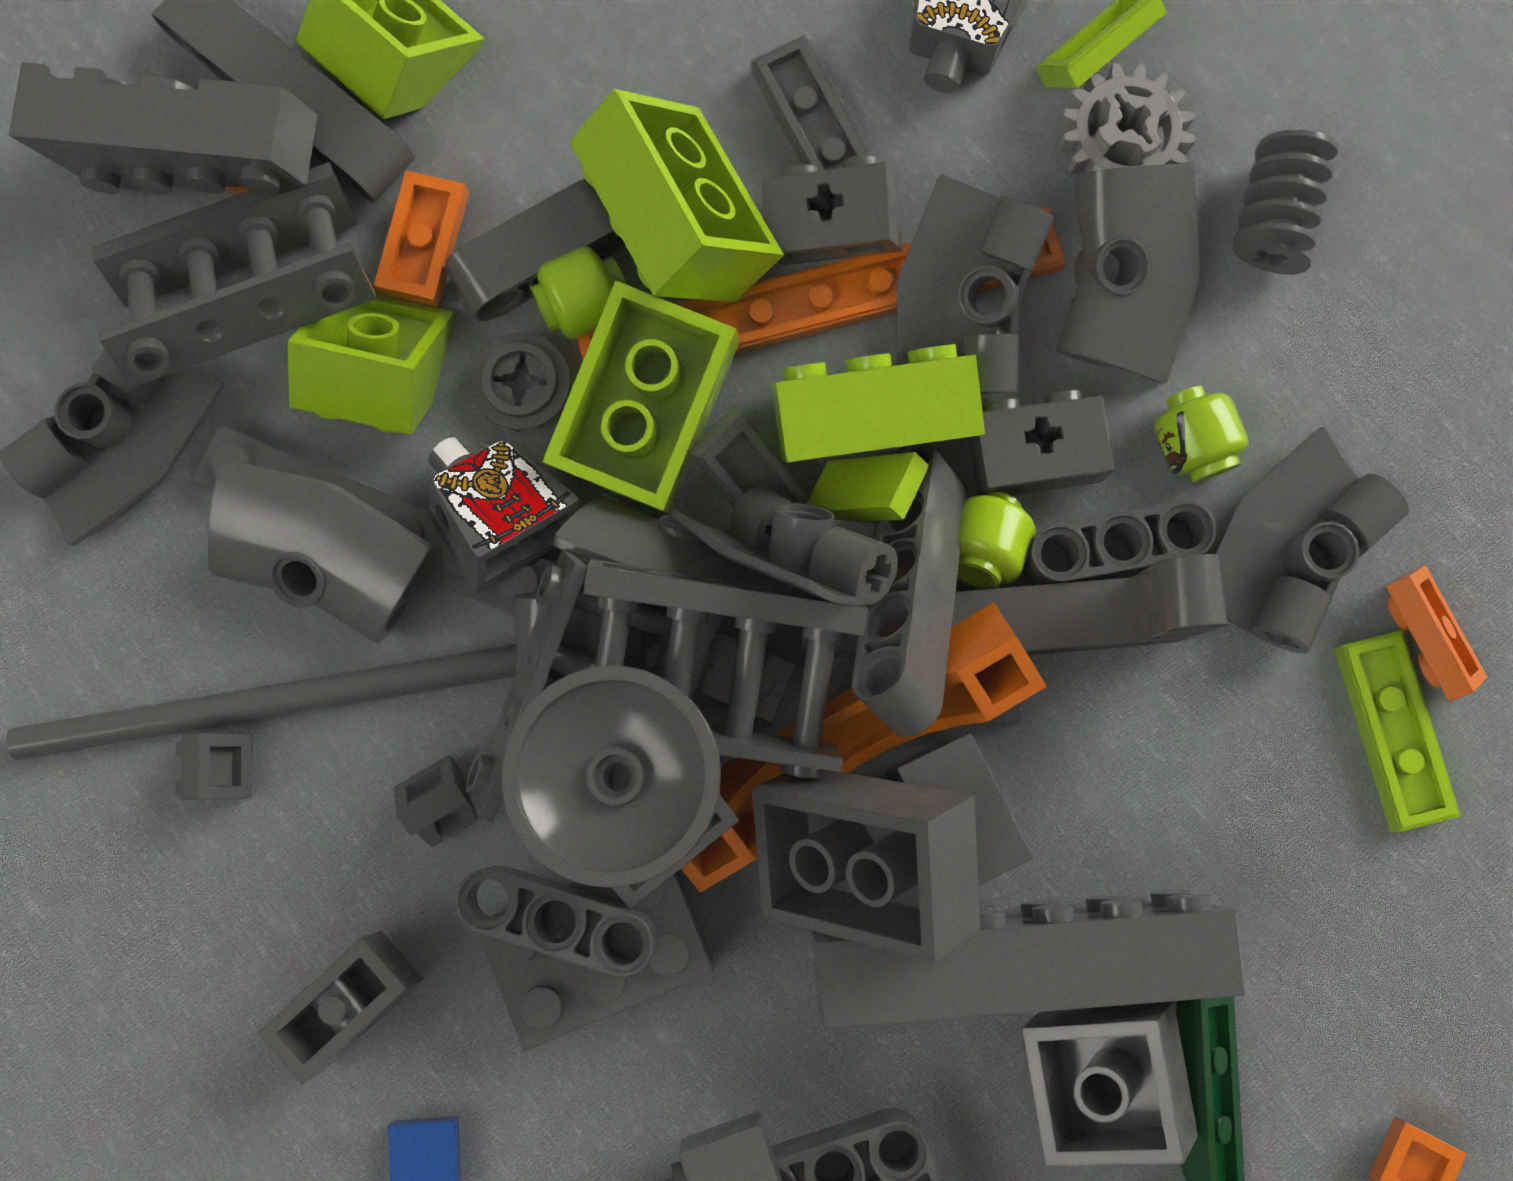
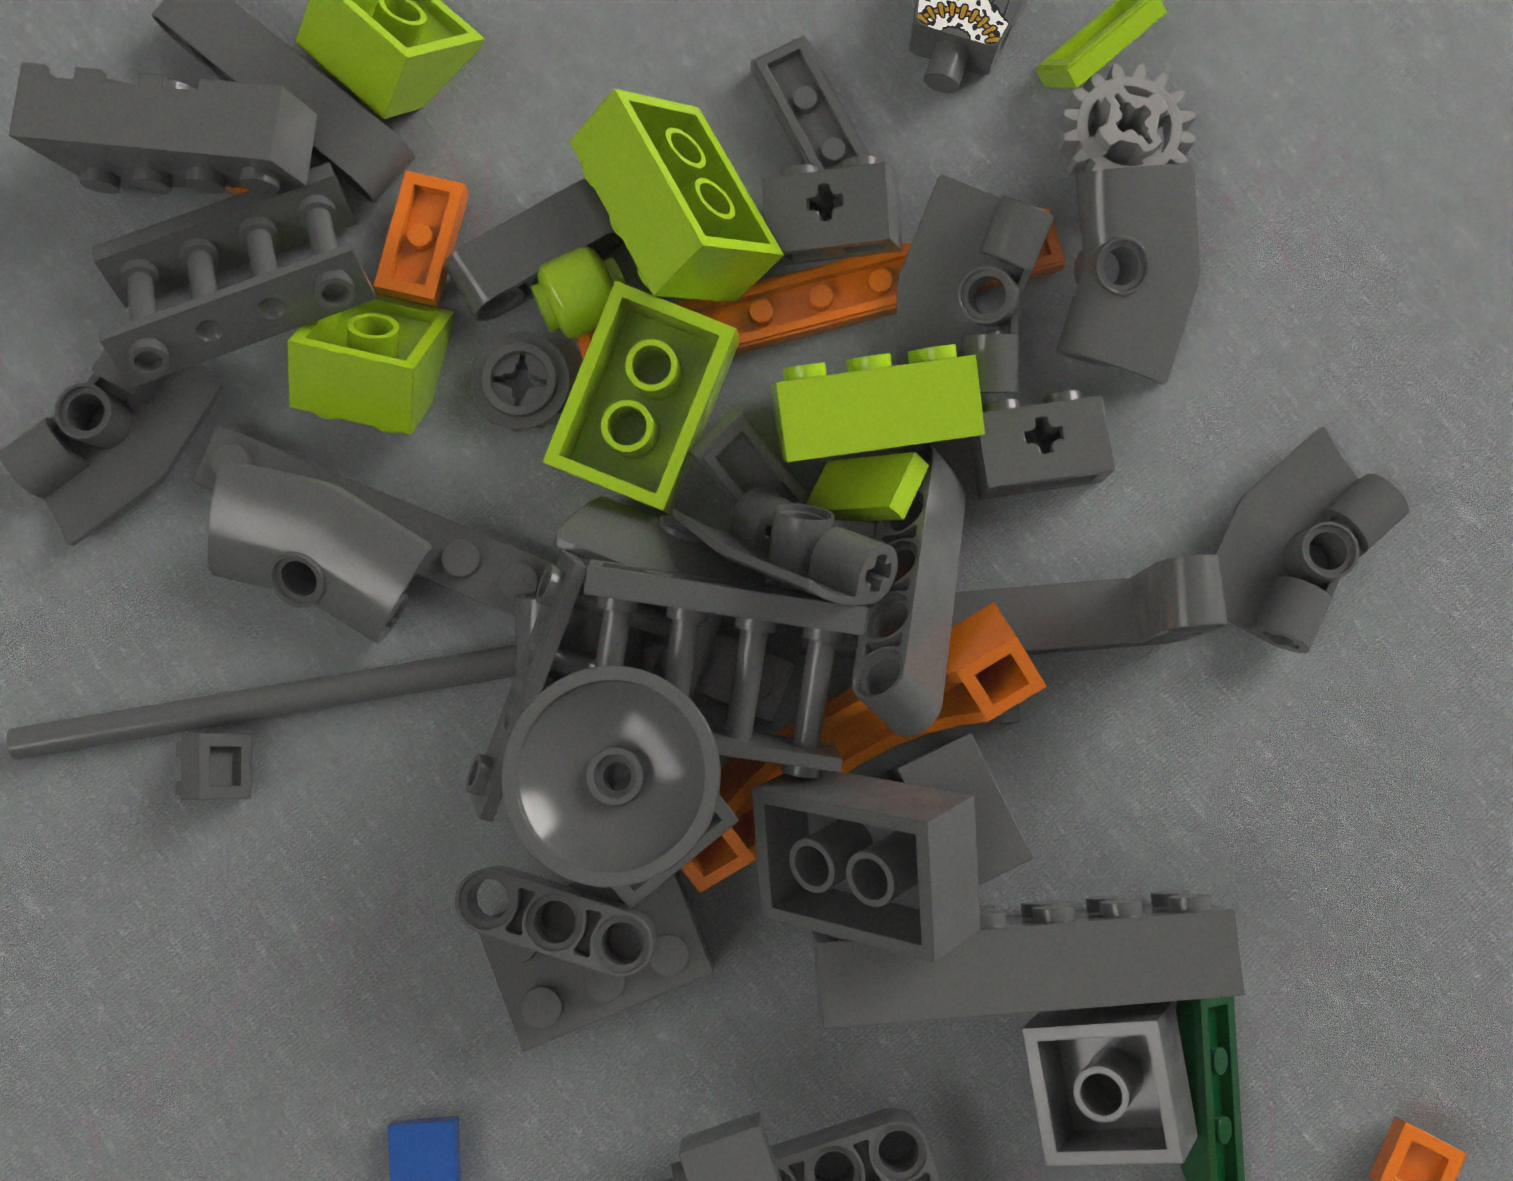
dark grey brick [257,931,423,1085] -> none
dark grey tile [394,755,477,847] -> none
torso [428,437,580,594] -> none
lime head [957,492,1036,590] -> none
dark grey beam [1022,501,1216,585] -> none
lime head [1154,385,1249,484] -> none
dark grey piece [1232,130,1338,275] -> none
lime tile [1334,630,1461,832] -> none
orange plate [1386,565,1488,702] -> none

